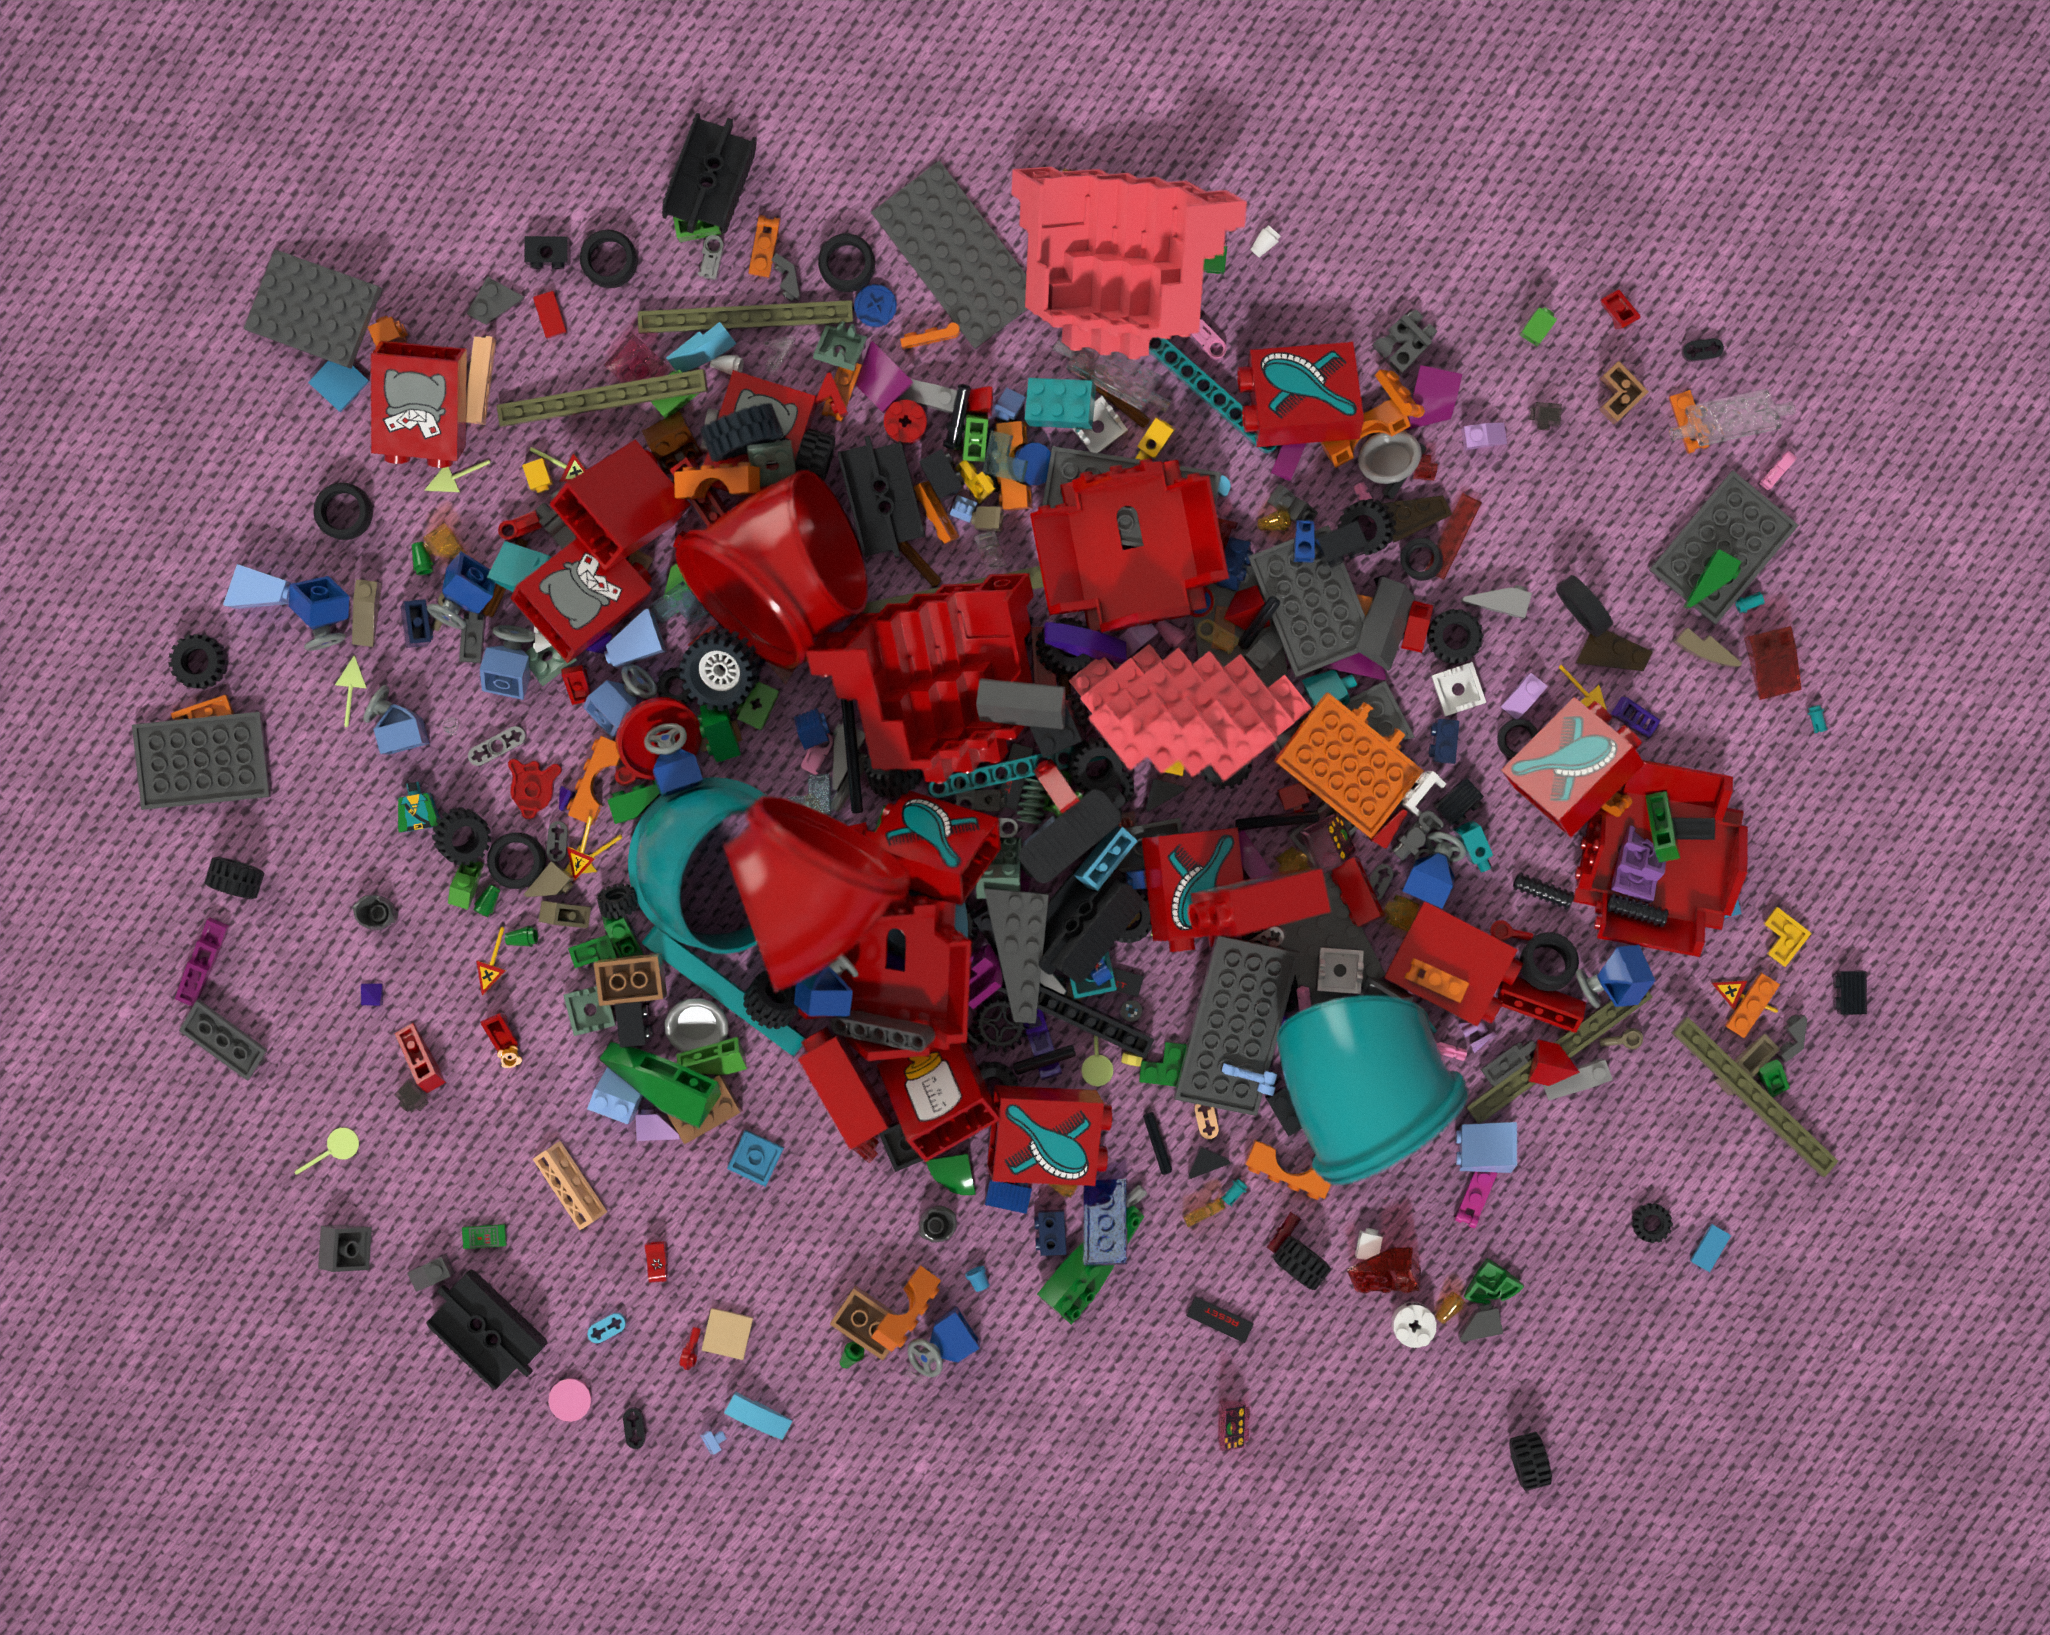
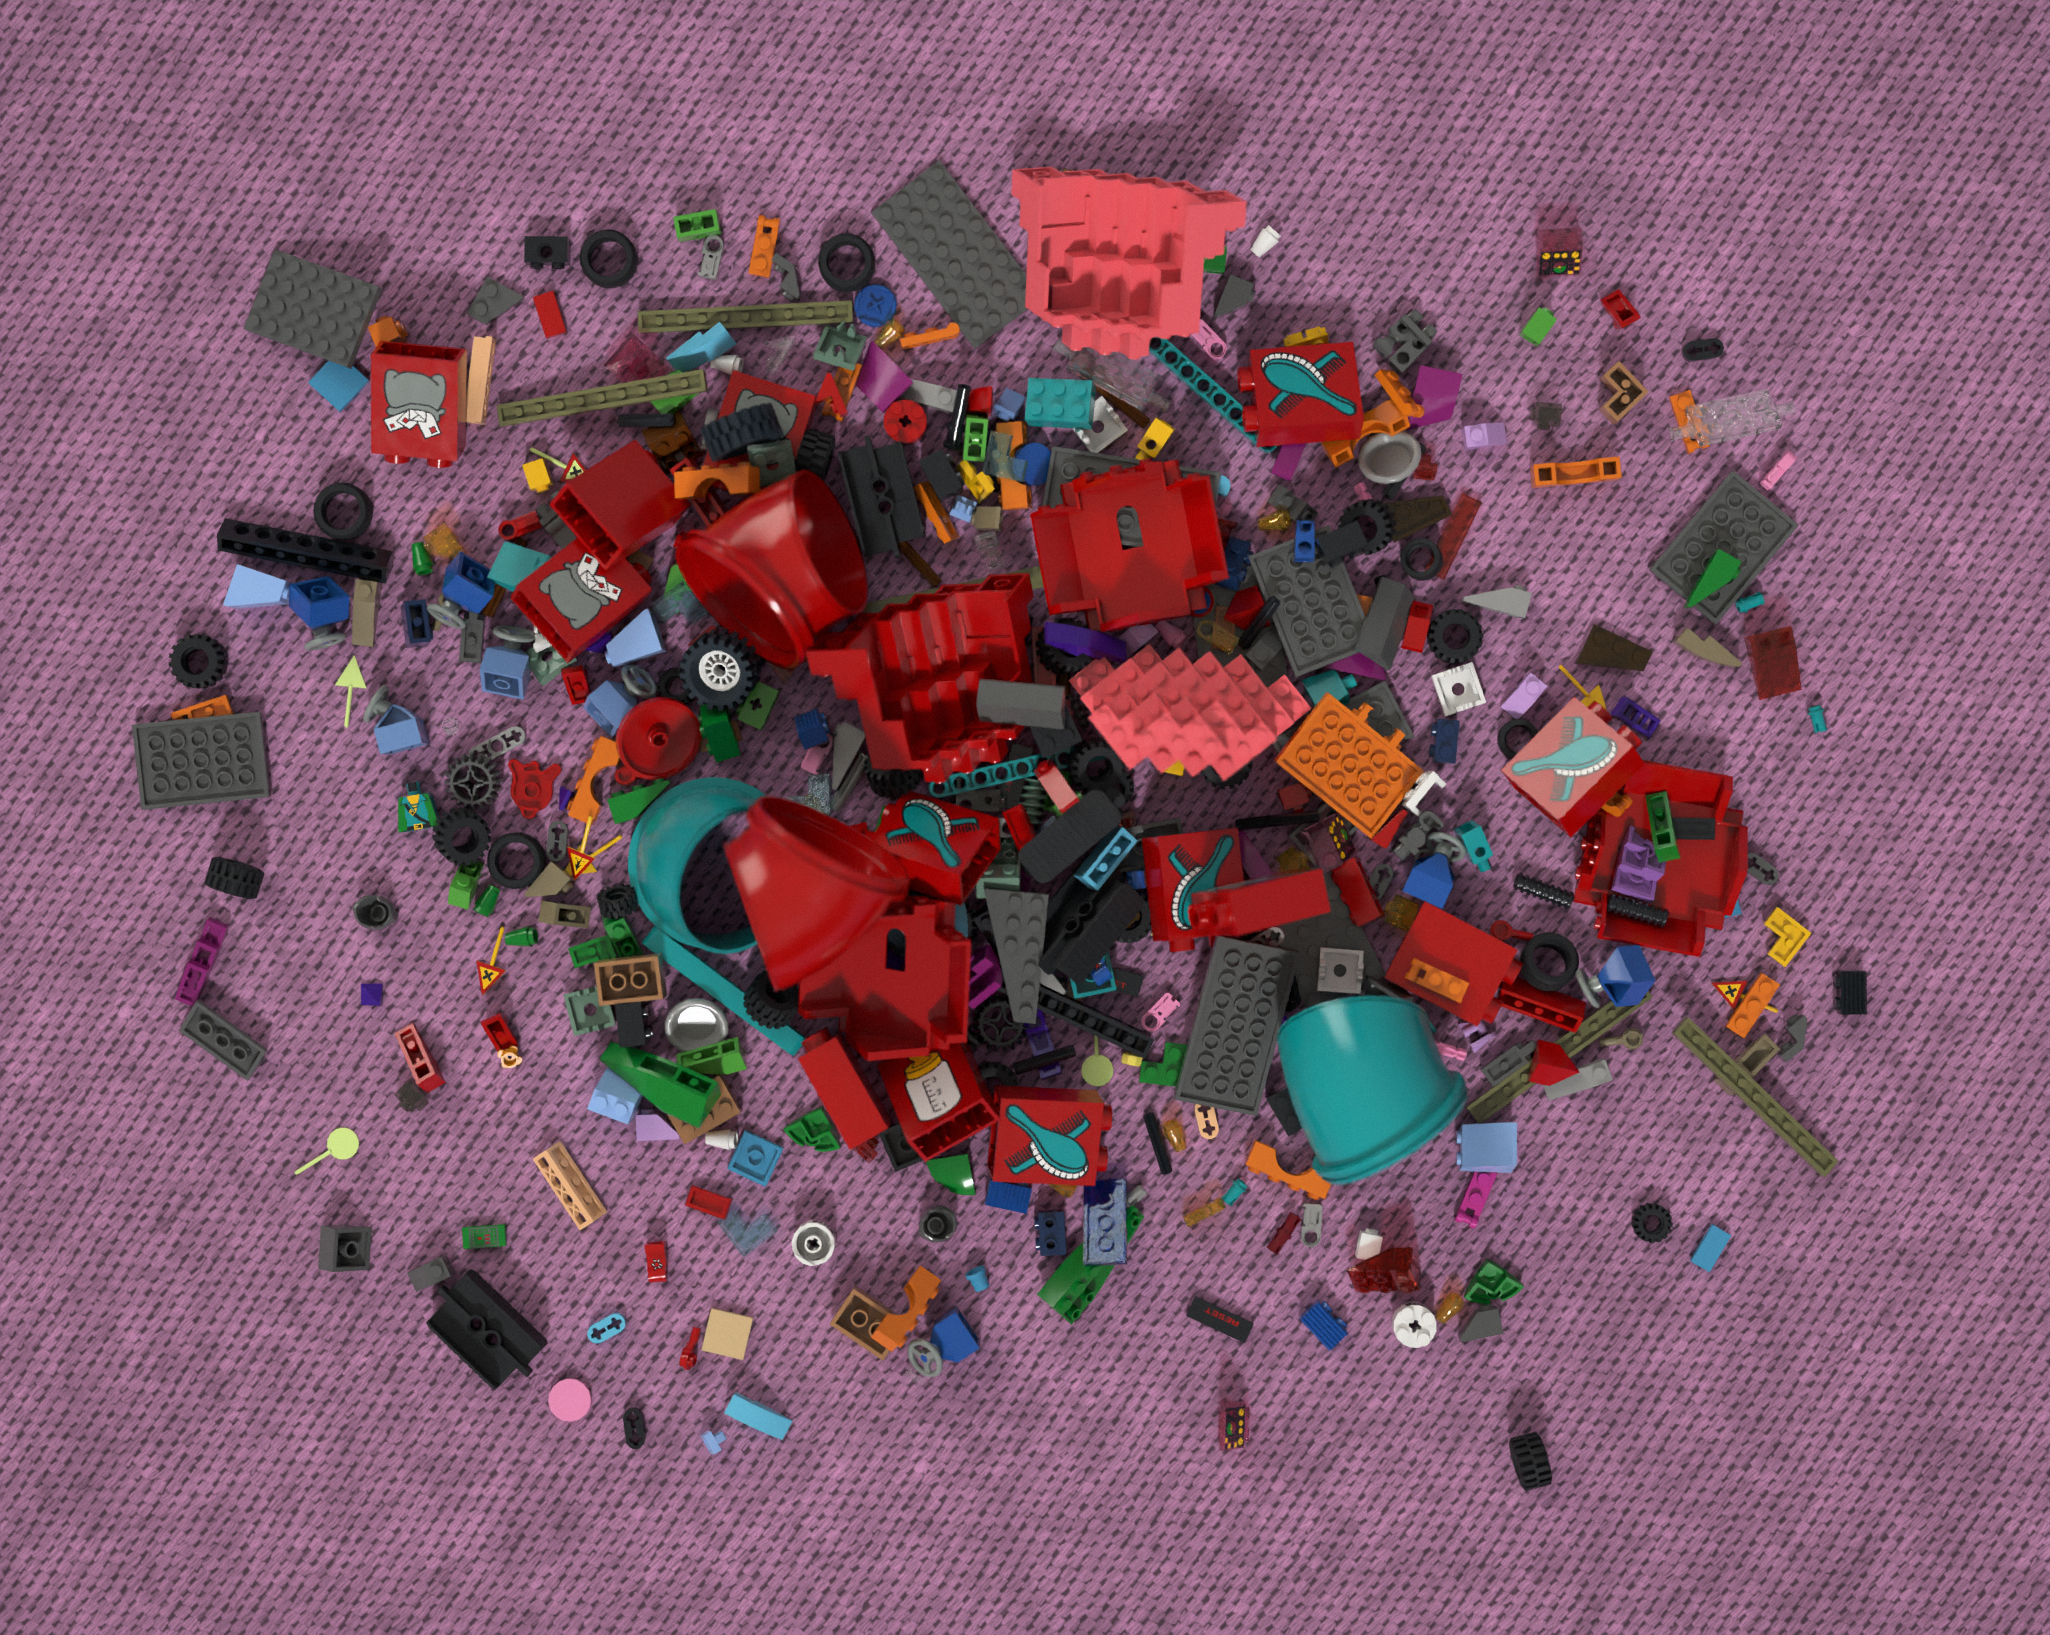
yellowish green piece [424,460,491,492] -> none
blue piece [644,723,703,798] -> none
black piece [662,113,757,234] -> none
blue piece [794,954,858,1016] -> none
dark grey beam [831,1009,935,1052] -> none
green cone [839,1341,864,1369] -> none
black axle [841,699,863,814] -> none
dark grey tile [1121,1000,1142,1022] -> none
black slope [1146,779,1185,812] -> none
black slope [1188,1146,1230,1179] -> none
light blue brick [1222,1063,1277,1096] -> none
black tyre [1273,1236,1331,1291] -> none
bright pink axle [1296,985,1312,1012] -> none
black brick [1433,777,1484,826] -> none
black tyre [1556,575,1613,637] -> none
green slope [1757,1059,1790,1098] -> none
none -> black brick [217,518,393,584]
none -> dark grey gear [444,752,503,810]
none -> black axle [617,413,676,427]
none -> red tile [685,1185,733,1220]
none -> white cone [705,1129,738,1150]
none -> clear light blue tile [718,1209,778,1257]
none -> green brick [783,1106,841,1152]
none -> white brick [792,1220,836,1266]
none -> clear yellow cone [874,318,905,350]
none -> red tile [1002,803,1036,852]
none -> bright pink piece [1141,992,1180,1032]
none -> clear yellow cone [1161,1118,1187,1152]
none -> dark grey slope [1213,274,1256,319]
none -> yellow hinge [1283,326,1329,347]
none -> blue brick [1299,1299,1348,1351]
none -> light grey piece [1301,1203,1322,1247]
none -> orange arch [1530,456,1622,488]
none -> clear pink slope [1535,228,1583,277]
none -> dark grey beam [1747,853,1779,885]

